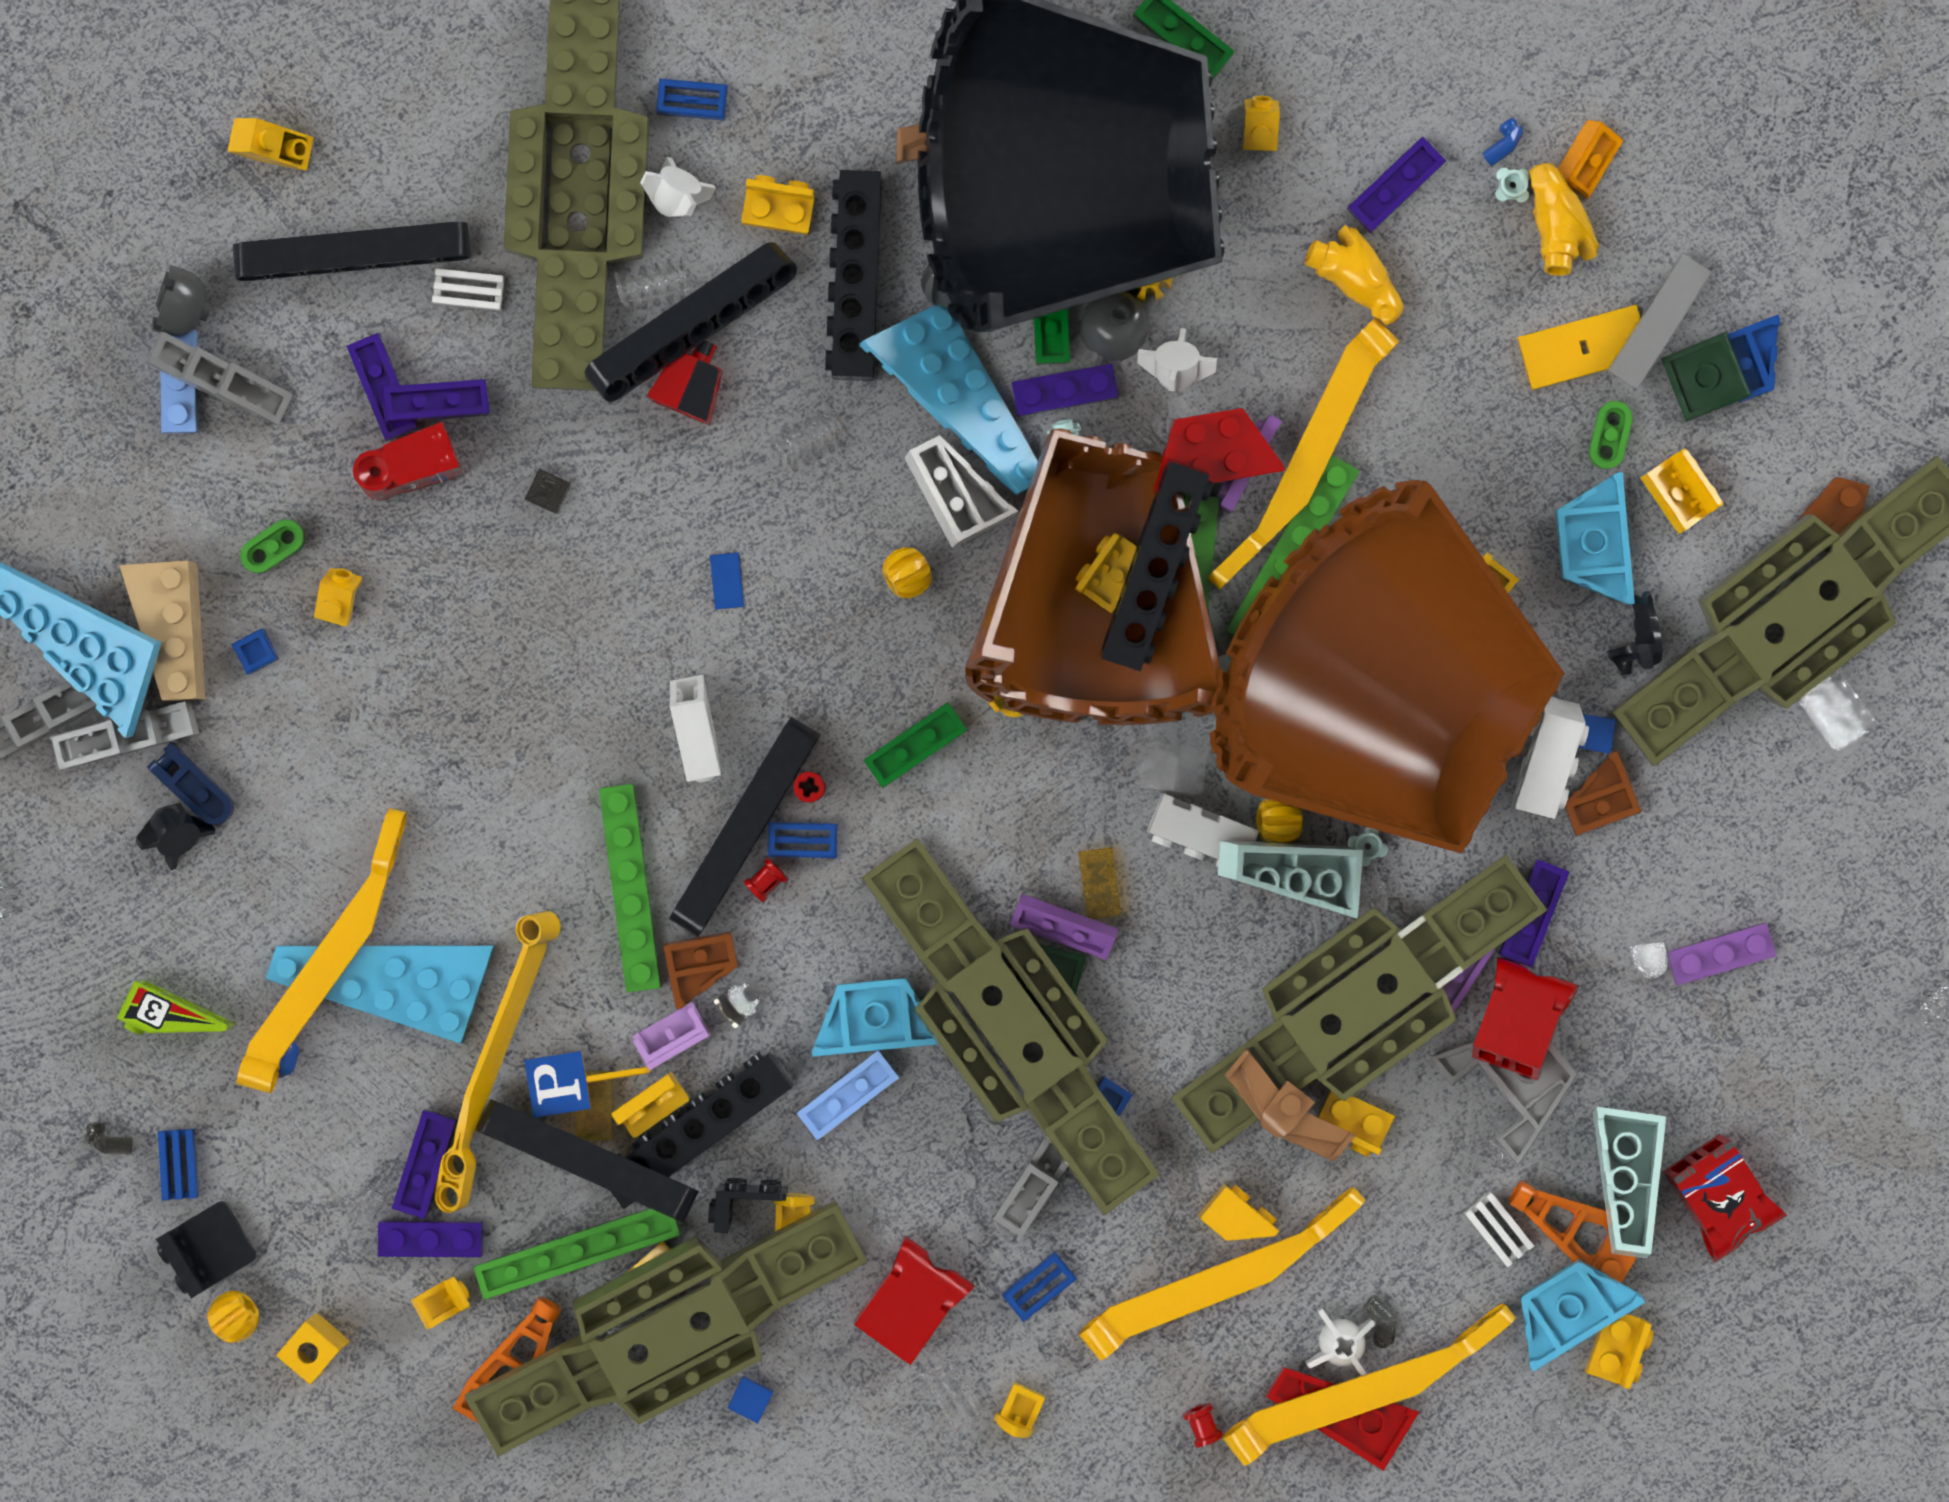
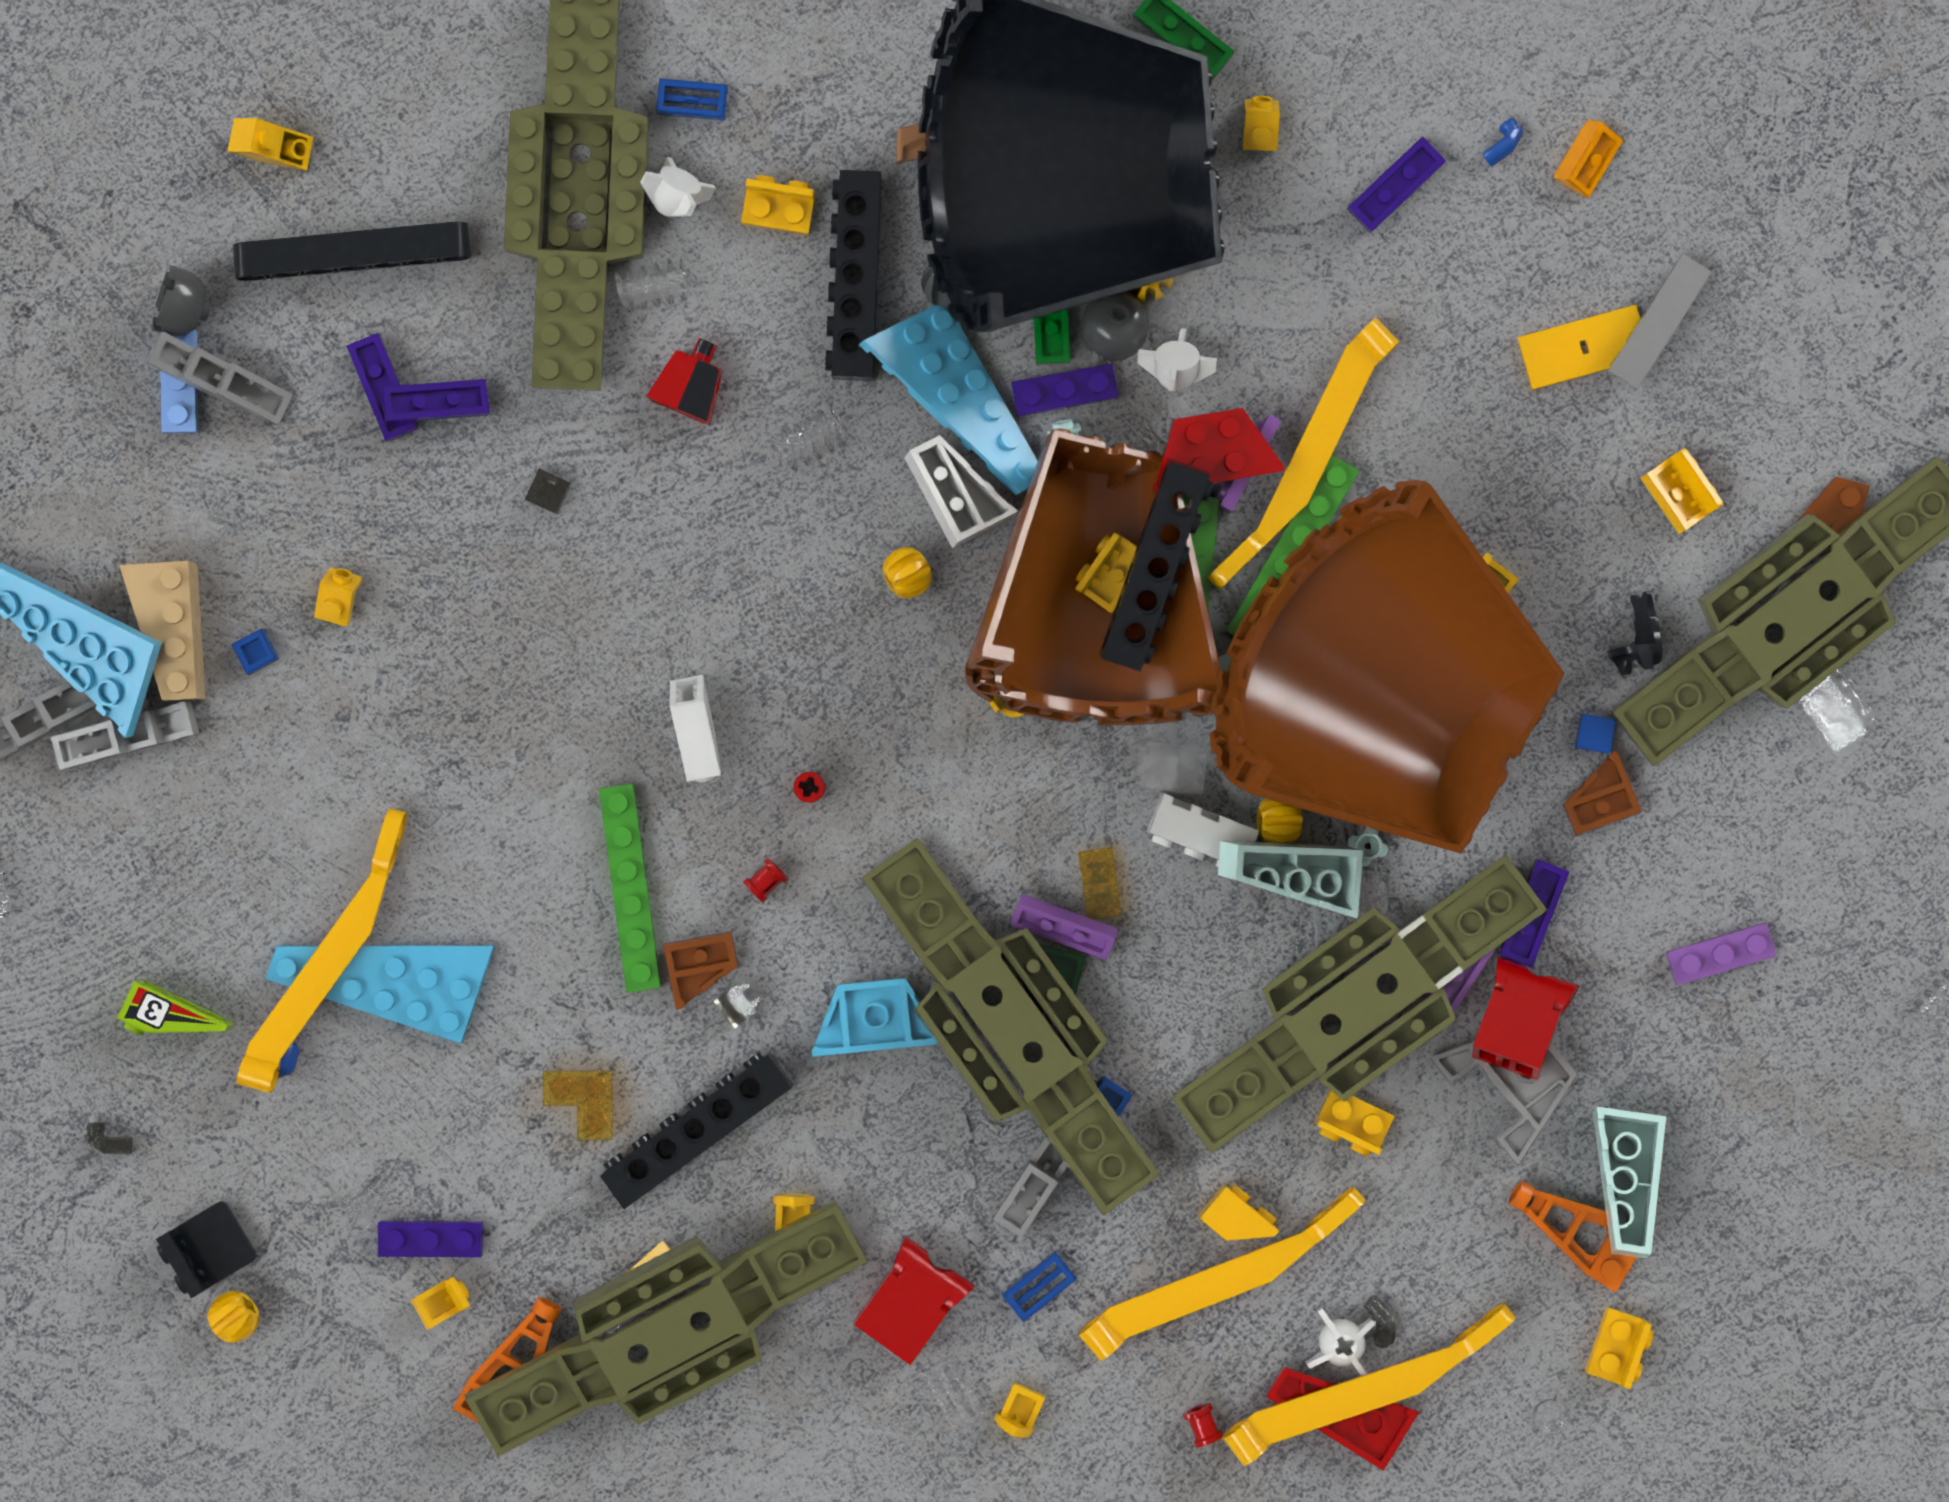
black piece [136,803,216,870] -> none
dark blue plate [147,741,234,825] -> none
blue tile [158,1128,199,1200] -> none
bright green plate [240,519,306,574] -> none
yellow piece [276,1313,350,1385] -> none
red piece [353,422,463,501] -> none
dark purple plate [391,1109,458,1219] -> none
white tile [432,268,505,311] -> none
yellow piece [435,911,561,1213] -> none
bright green plate [473,1208,681,1300] -> none
black beam [476,1099,699,1223] -> none
blue piece [524,1051,651,1118] -> none
black beam [585,242,797,402] -> none
yellow bracket [611,1071,690,1138] -> none
lavender hinge [633,1001,711,1071] -> none
black beam [669,716,821,937] -> none
black bracket [708,1178,788,1233] -> none
blue sticker [710,552,744,610] -> none
blue tile [727,1376,774,1424] -> none
blue tile [768,822,838,858] -> none
light blue plate [796,1050,899,1141] -> none
green plate [863,702,968,788] -> none
medium nougat plate [1225,1048,1355,1161] -> none
yellow animal [1304,225,1405,325] -> none
white tile [1463,1191,1534,1268] -> none
light aqua plate [1495,168,1530,203] -> none
white wedge [1513,697,1589,819] -> none
medium azure wing [1521,1259,1645,1372] -> none
yellow animal [1528,163,1600,276] -> none
medium azure wing [1555,472,1635,605] -> none
bright green plate [1588,401,1632,470] -> none
clear tile [1630,940,1670,978] -> none
dark green tile [1661,332,1752,422] -> none
red piece [1662,1134,1787,1263] -> none
blue wing [1728,314,1780,403] -> none

